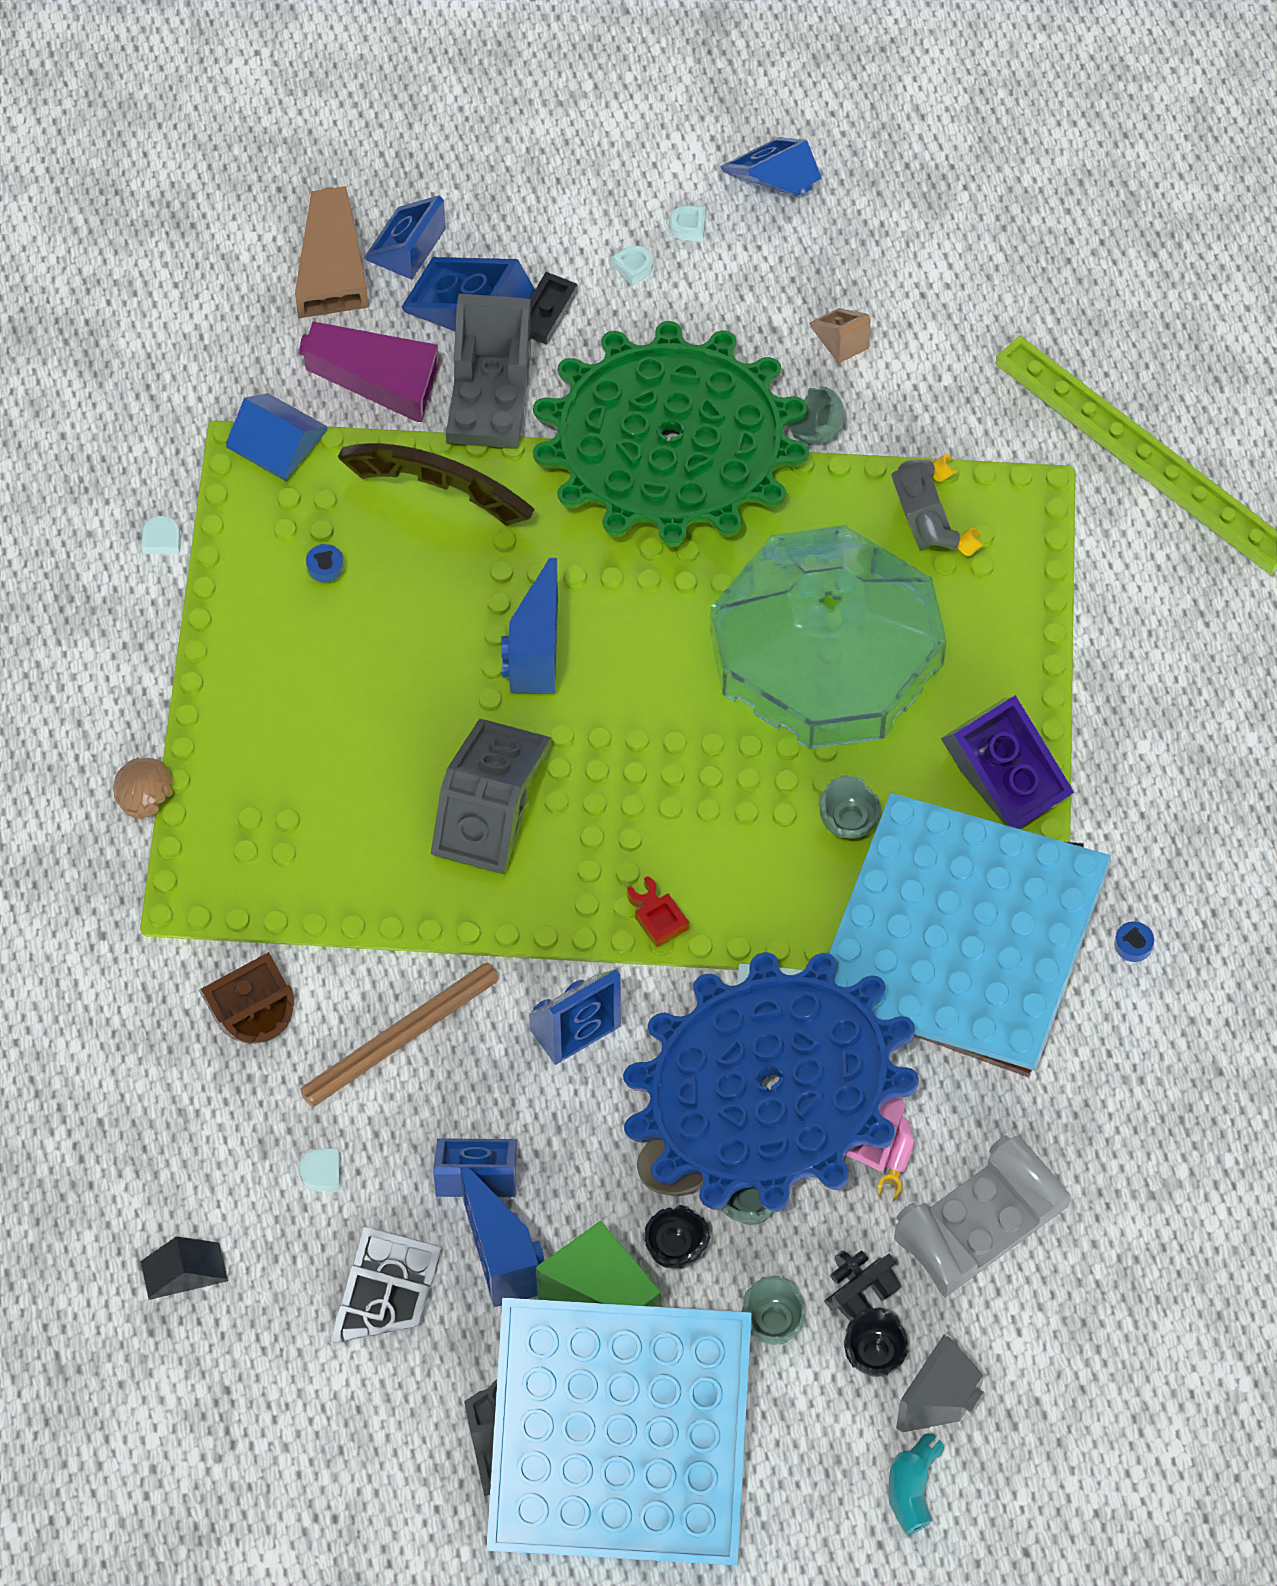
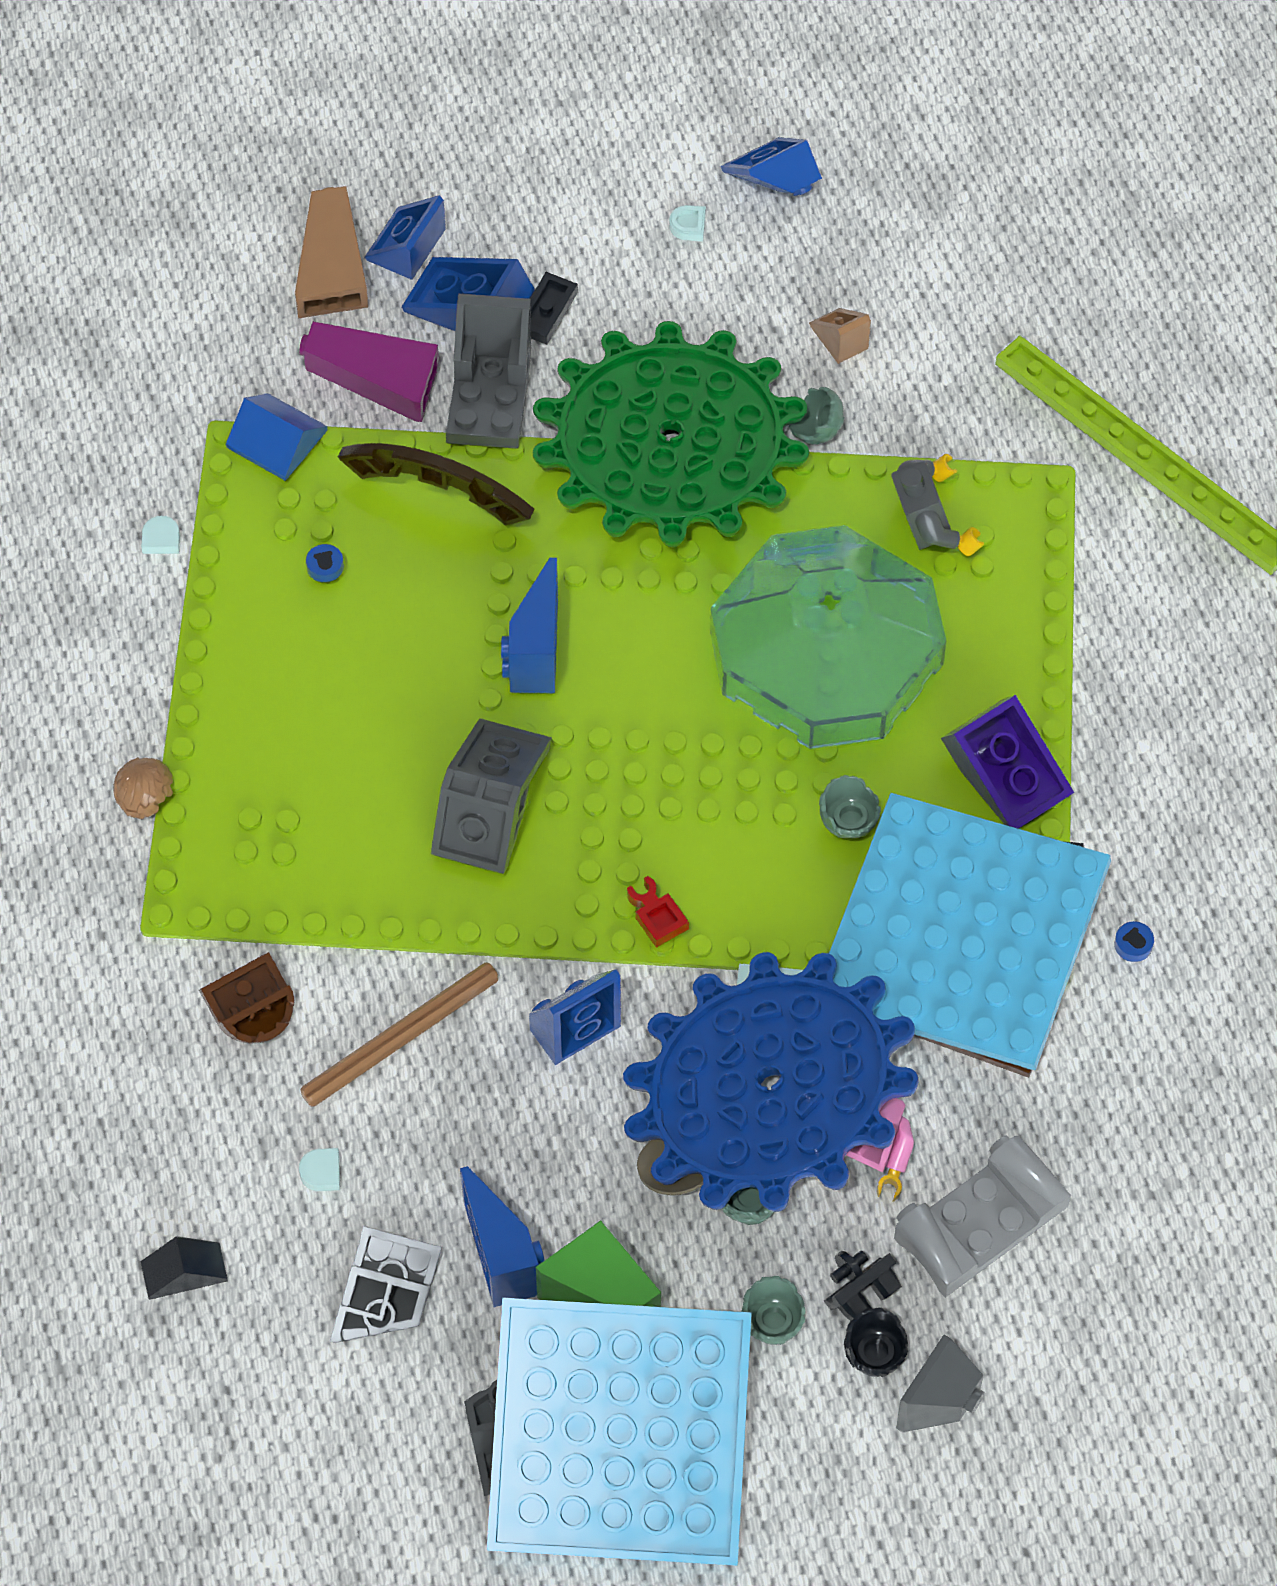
blue slope [433,1138,517,1197] -> none
light aqua tile [610,245,653,286] -> none
black hair [644,1205,710,1270] -> none
teal arm [889,1434,944,1535] -> none

